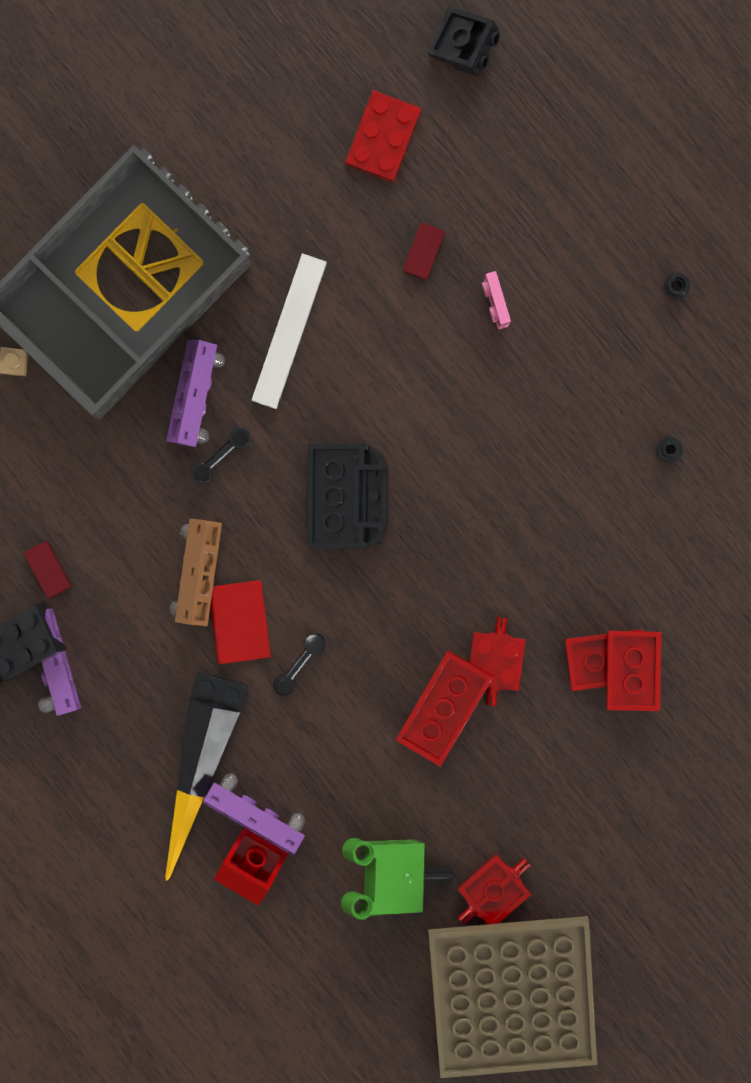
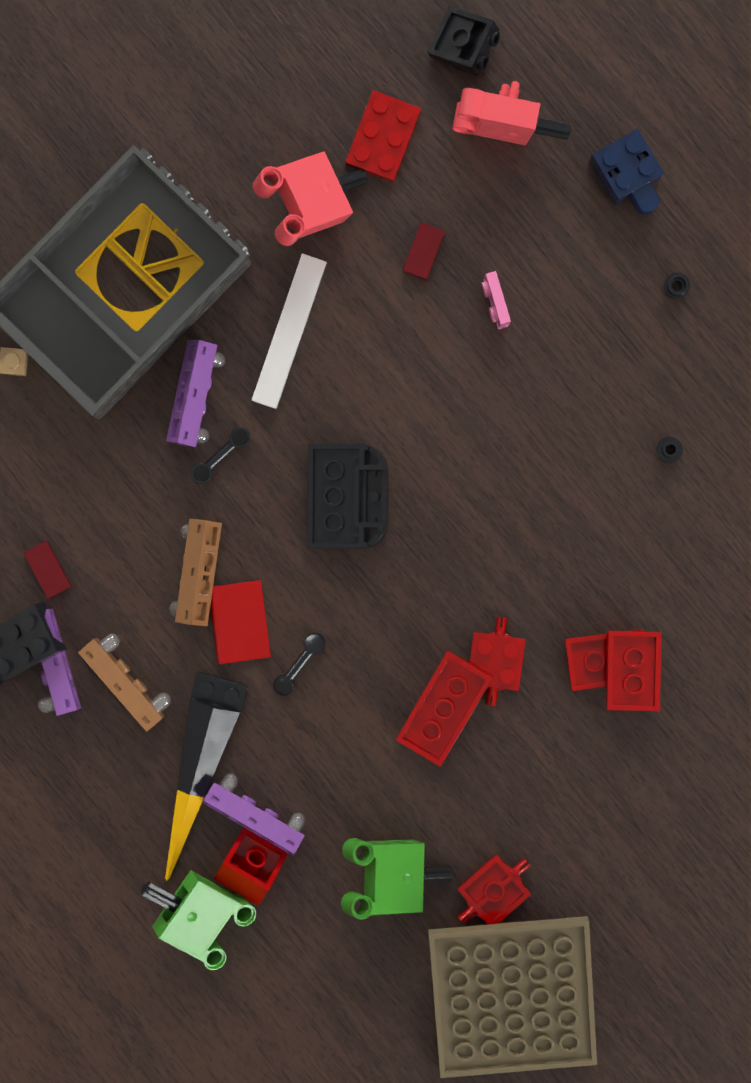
none -> medium nougat piece [78,633,171,732]
none -> piece [141,870,256,970]
none -> coral piece [252,151,368,246]
none -> coral piece [452,81,571,145]
none -> dark blue brick [589,128,664,215]

